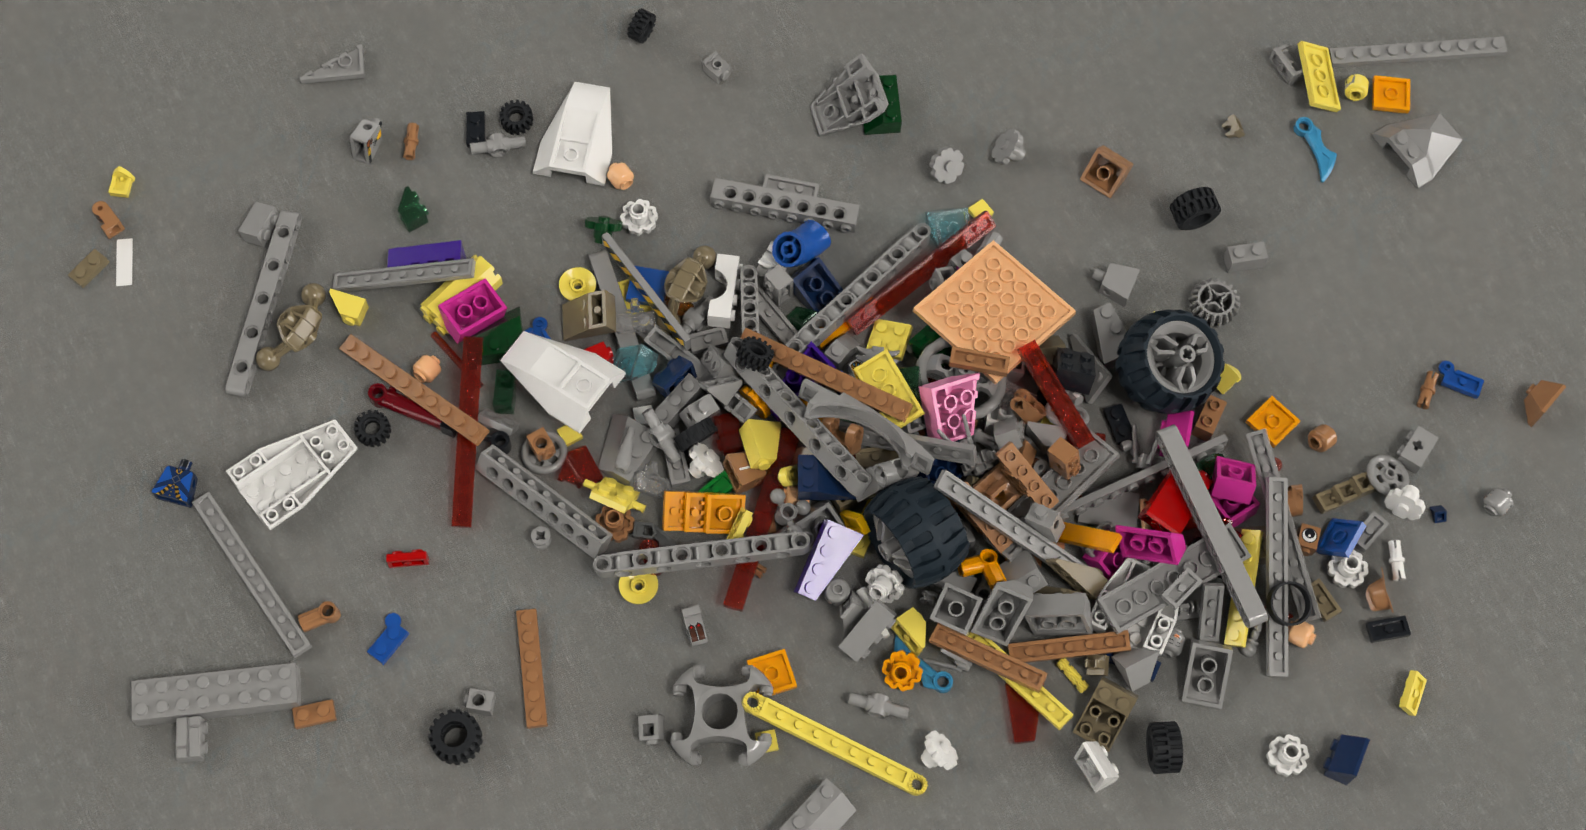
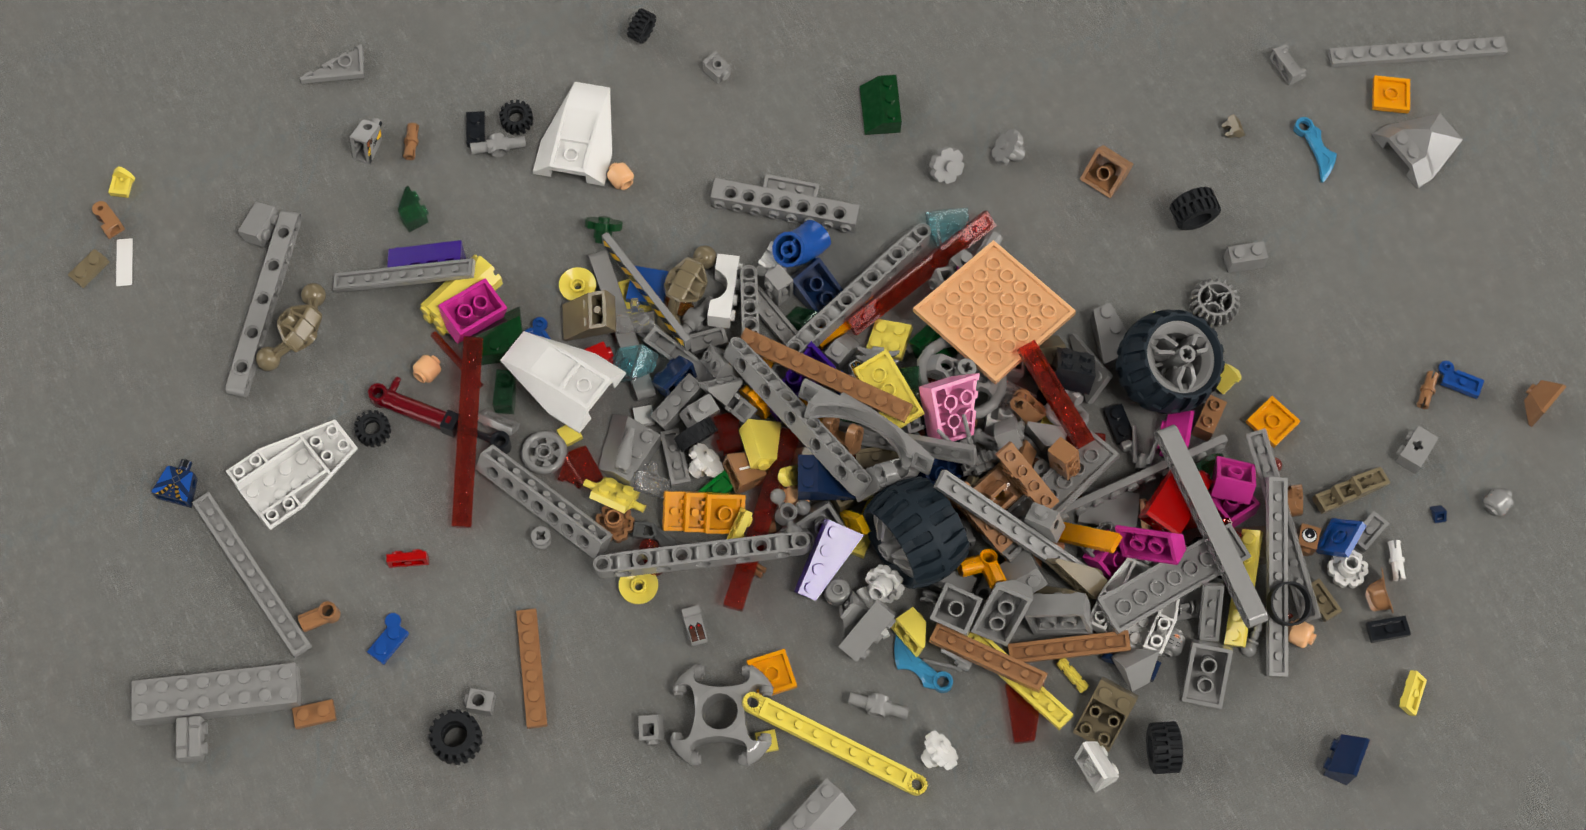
light yellow slope [329,288,369,326] -> none
medium nougat plate [339,334,490,446] -> none
medium nougat brick [526,427,556,462] -> none
white plant [620,199,658,236] -> none
light grey pin [642,408,681,463] -> none
black tyre [736,336,774,372] -> none
light grey wedge [810,54,889,136] -> none
light orange plant [882,650,923,691] -> none
medium nougat plate [949,346,1010,377] -> none
light yellow tile [968,199,994,224] -> none
dark tan tile [1085,655,1109,676] -> none
light grey torso [1092,263,1140,307] -> none
light grey plate [1160,567,1203,610] -> none
white plant [1266,734,1309,777] -> none
light yellow tile [1297,41,1341,112] -> none
medium nougat head [1308,424,1337,452] -> none
light yellow head [1344,74,1369,101] -> none
light grey plate [1367,455,1409,496] -> none
white plant [1384,485,1426,520] -> none

